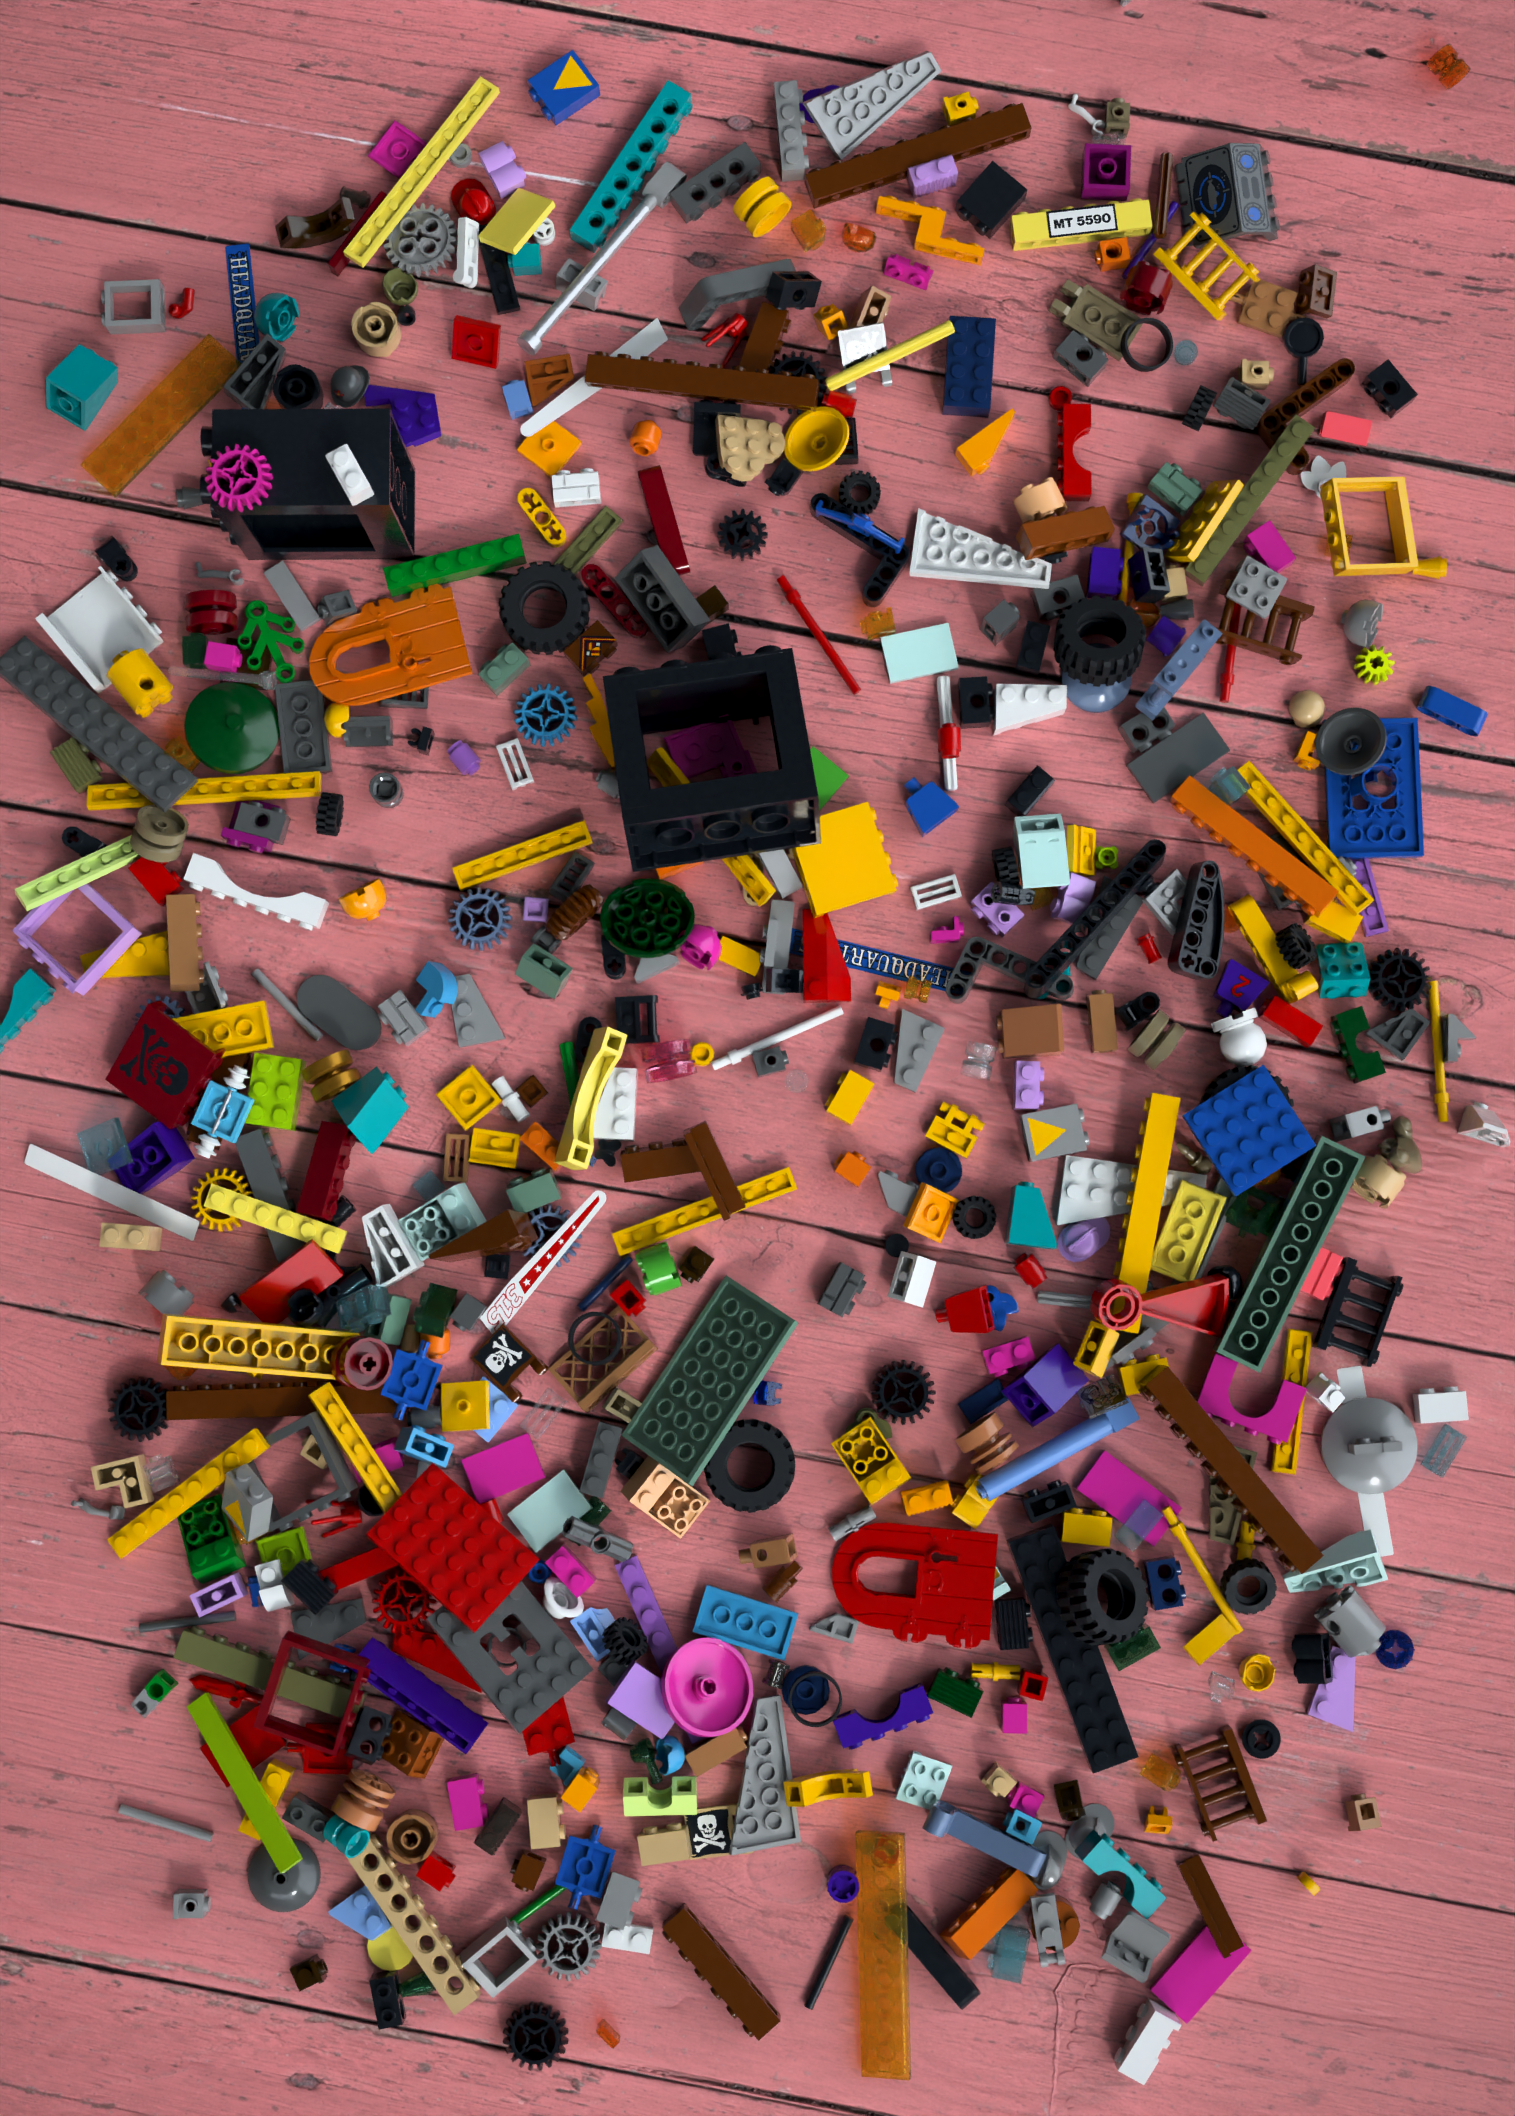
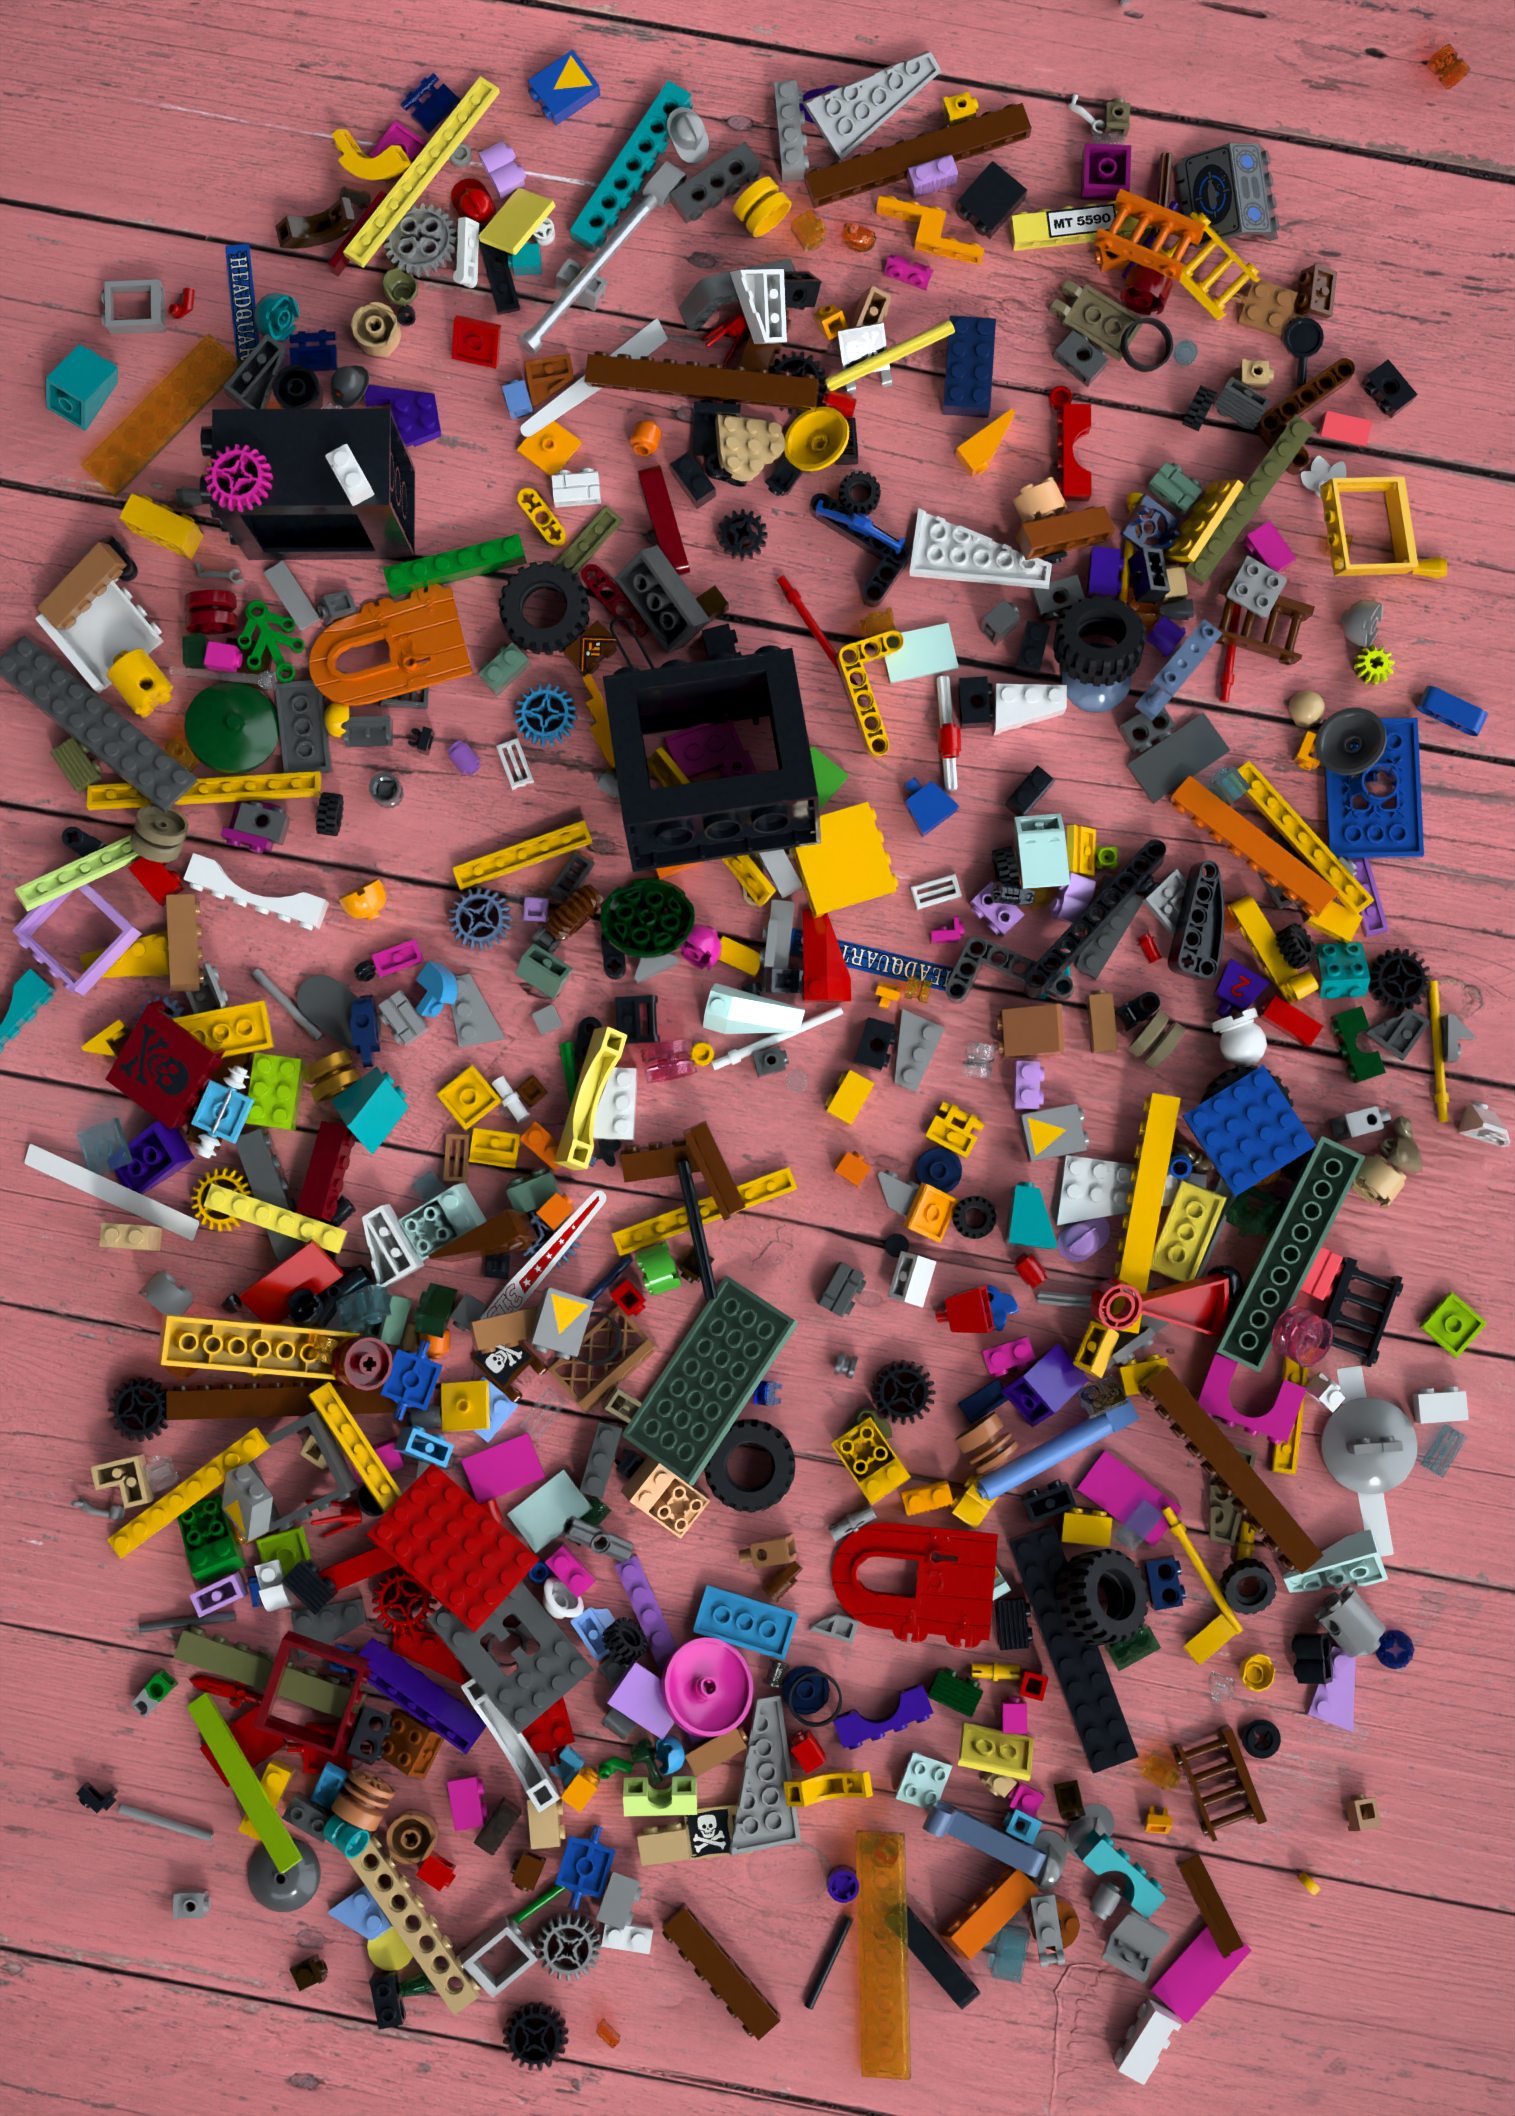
none -> medium nougat brick [37,542,127,630]
none -> black bracket [76,1782,119,1813]
none -> yellow slope [81,1019,130,1057]
none -> yellow brick [119,493,204,560]
none -> clear blue plate [289,329,338,372]
none -> clear yellow wheel [308,1333,338,1364]
none -> dark azure plate [309,1761,349,1811]
none -> yellow arch [331,129,412,180]
none -> dark blue piece [350,994,380,1068]
none -> black plate [354,960,376,982]
none -> dark pink plate [371,939,425,978]
none -> clear blue plate [400,73,460,134]
none -> white arch [461,1679,561,1813]
none -> medium nougat brick [468,1306,539,1354]
none -> light grey brick [528,1287,594,1360]
none -> light grey tile [532,1004,563,1036]
none -> orange brick [536,1192,575,1231]
none -> green arm [598,1756,634,1779]
none -> black piece [610,616,655,669]
none -> light grey piece [667,107,709,163]
none -> black brick [670,451,716,509]
none -> black axle [676,1160,718,1300]
none -> light aqua wedge [703,983,805,1034]
none -> white wedge [730,269,787,344]
none -> red brick [791,1729,826,1774]
none -> flat silver wheel [833,1351,858,1379]
none -> yellow beam [836,630,904,758]
none -> light yellow tile [958,1722,1034,1781]
none -> orange fence [1095,189,1206,281]
none -> blue brick [1168,1150,1192,1179]
none -> clear pink wheel [1272,1306,1334,1367]
none -> lime plate [1419,1291,1487,1359]

